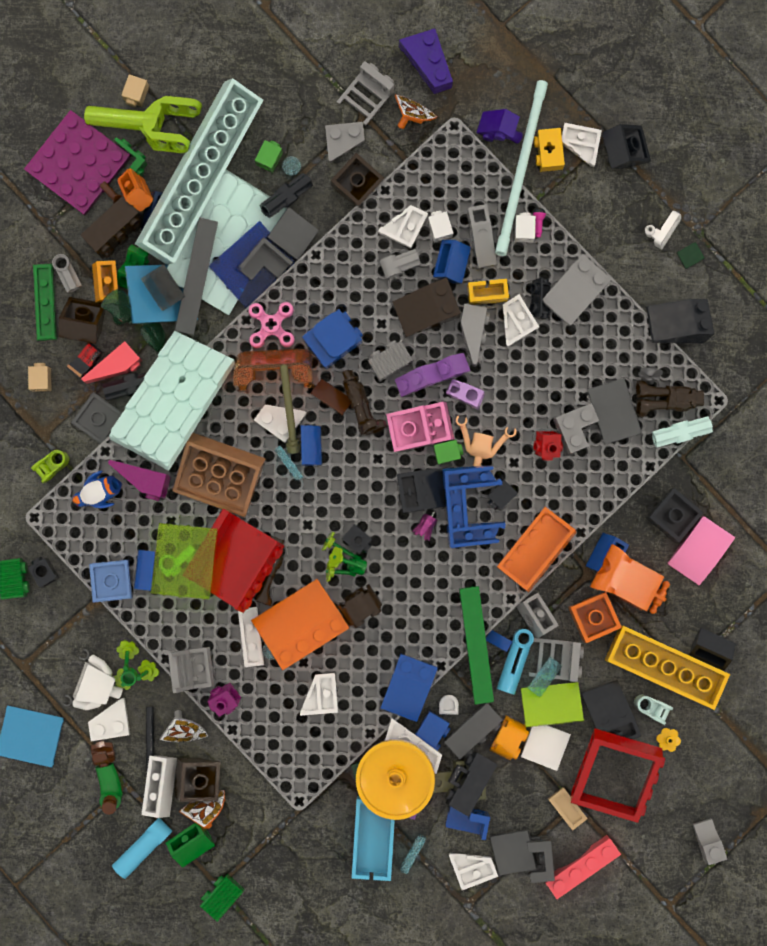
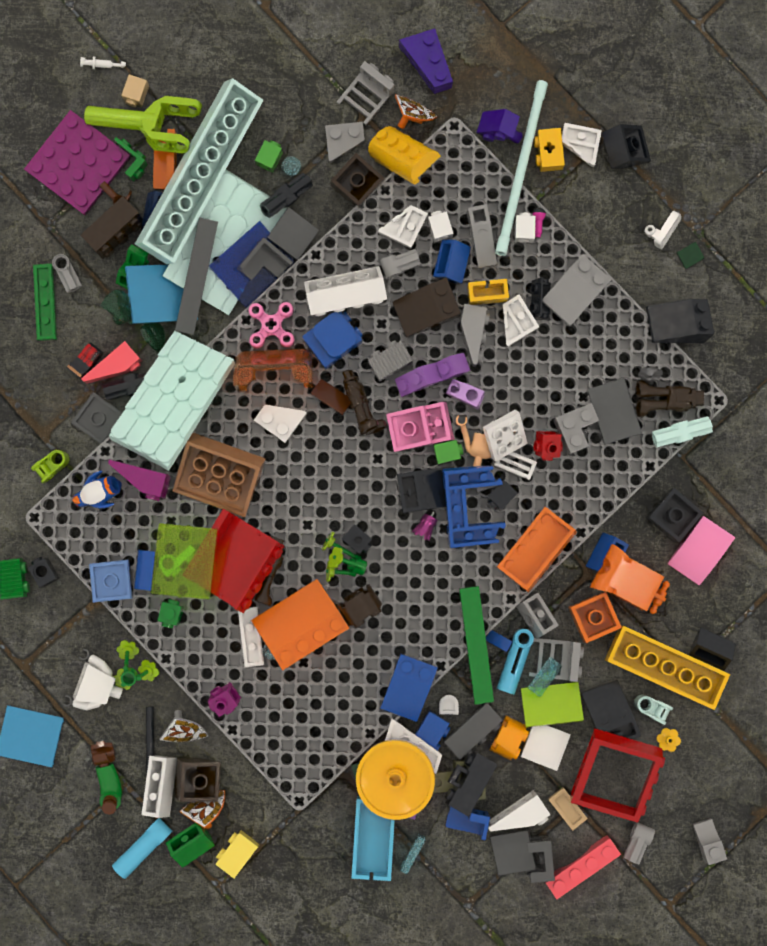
tan brick [28,363,52,392] -> none
dark brown slope [59,297,106,344] -> none
white wing [88,698,130,741] -> none
light orange brick [92,261,119,303] -> none
orange brick [117,168,153,212] -> none
clear smoke brick [141,264,185,311] -> none
light grey plate [168,647,215,693] -> none
green brick [200,874,245,922] -> none
clear light blue tile [275,445,304,482] -> none
olive piece [280,364,301,454] -> none
white wing [300,673,338,716] -> none
blue brick [301,425,322,466] -> none
white wing [448,853,498,890] -> none
none -> white piece [80,56,126,70]
none -> orange panel [153,129,177,190]
none -> green brick [157,599,184,628]
none -> light yellow brick [216,830,259,878]
none -> white brick [304,266,387,316]
none -> yellow container [368,126,441,185]
none -> white plate [483,410,528,461]
none -> white slope [488,790,550,831]
none -> white tile [494,452,537,480]
none -> light grey piece [623,822,655,864]

